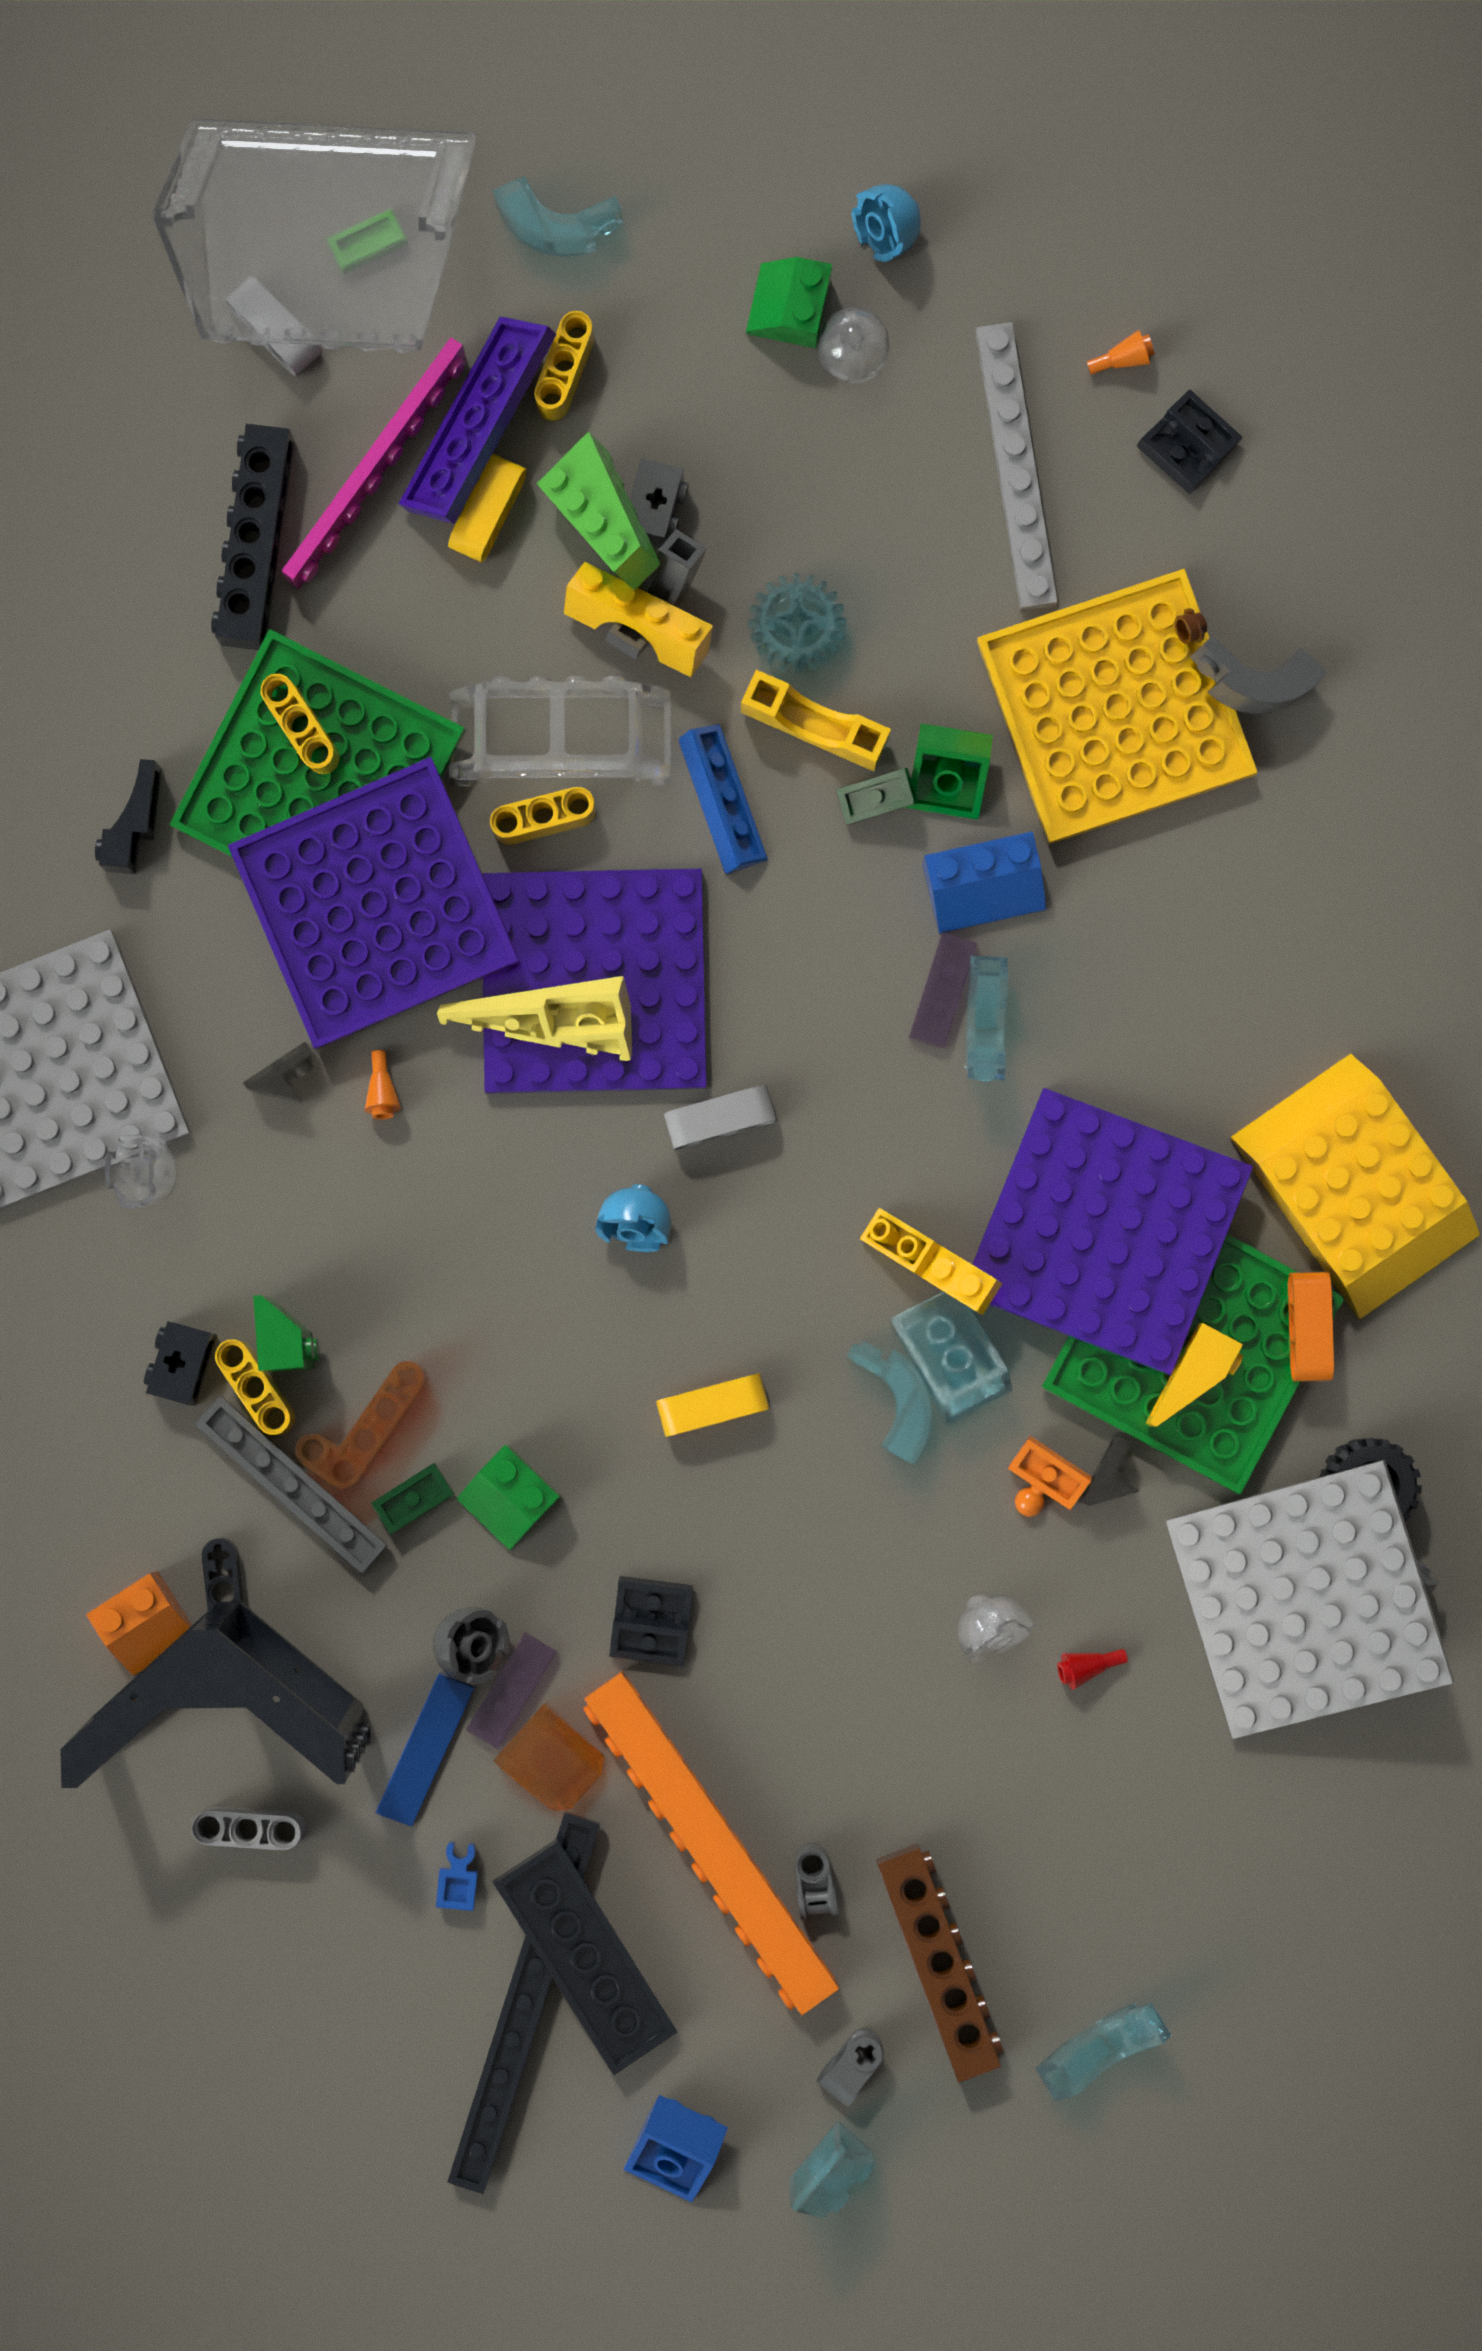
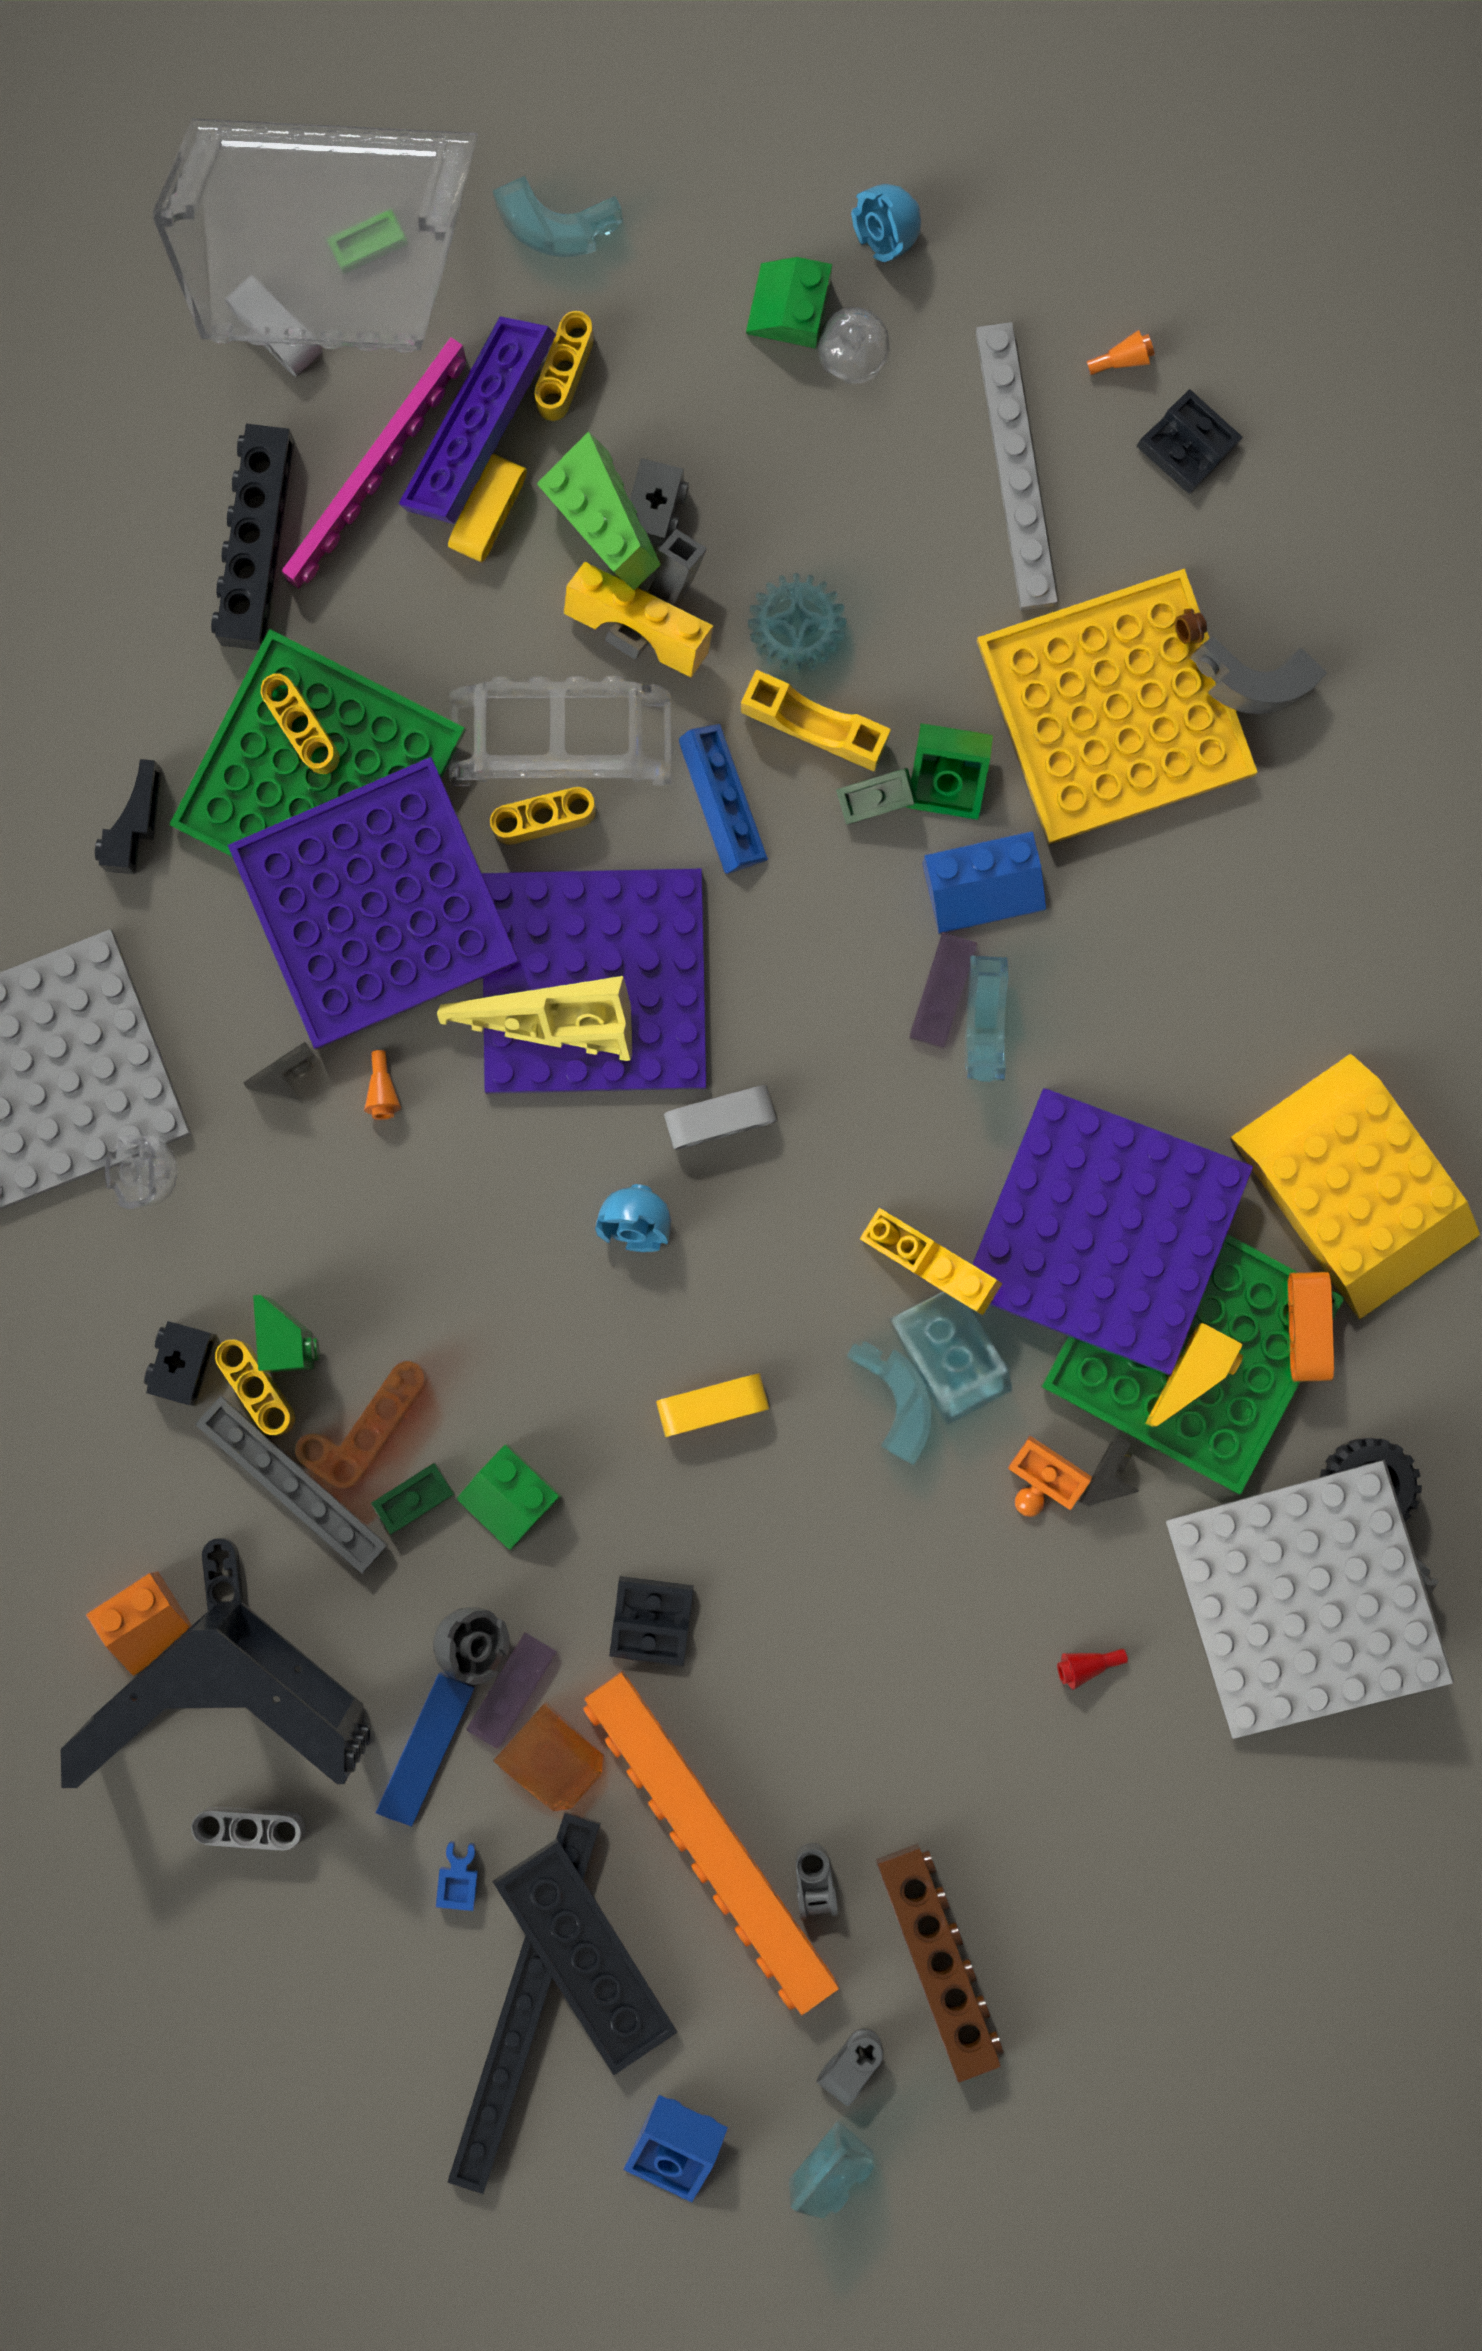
clear cylinder [957,1593,1035,1664] -> none
clear light blue arch [1035,2002,1172,2101] -> none

